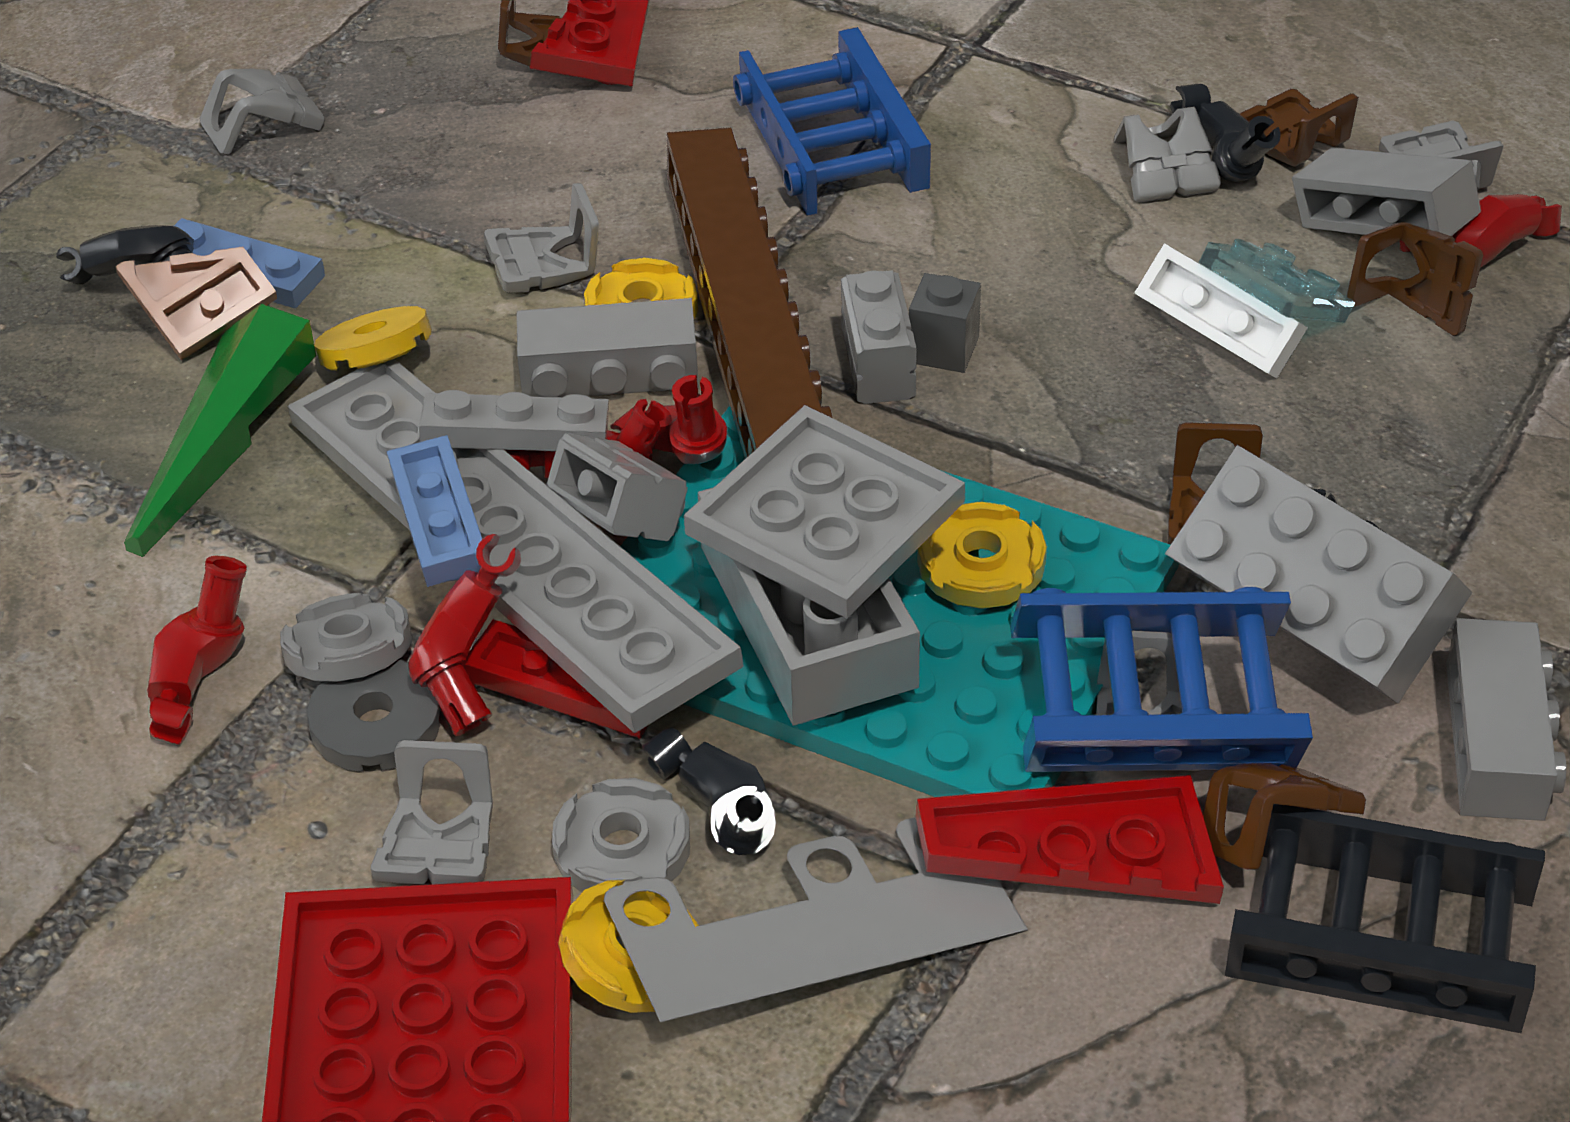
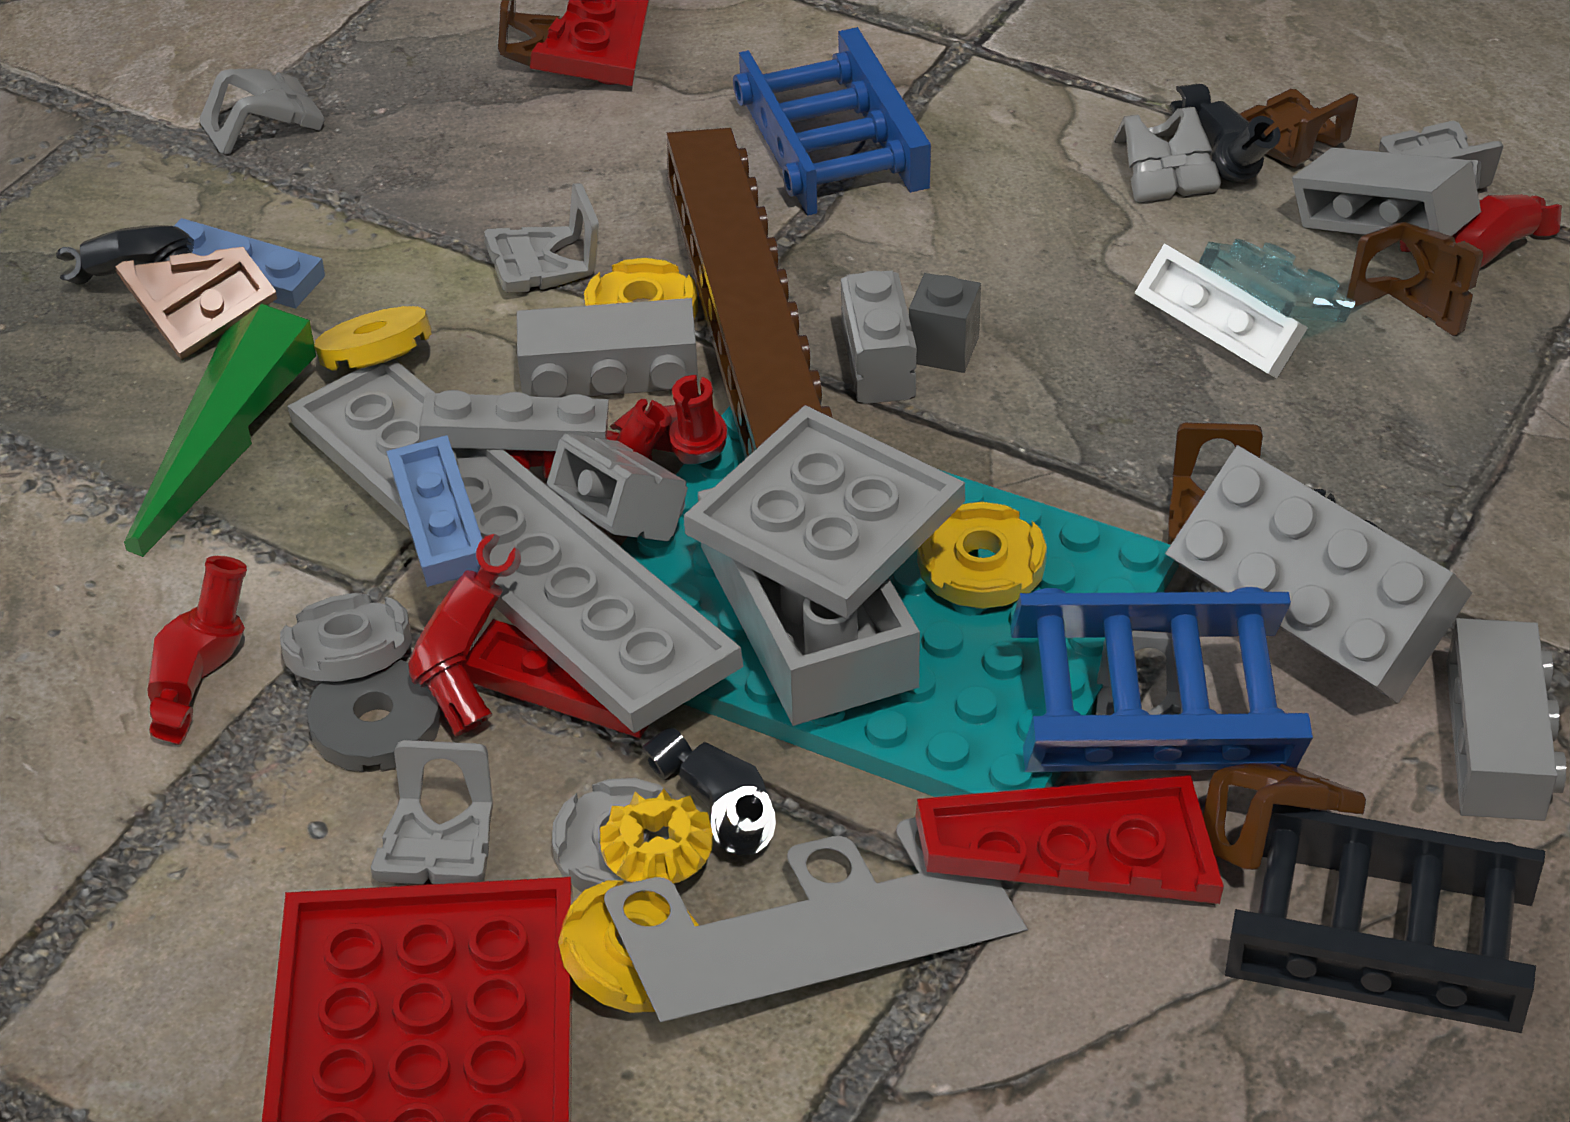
none -> yellow gear [600,788,713,884]

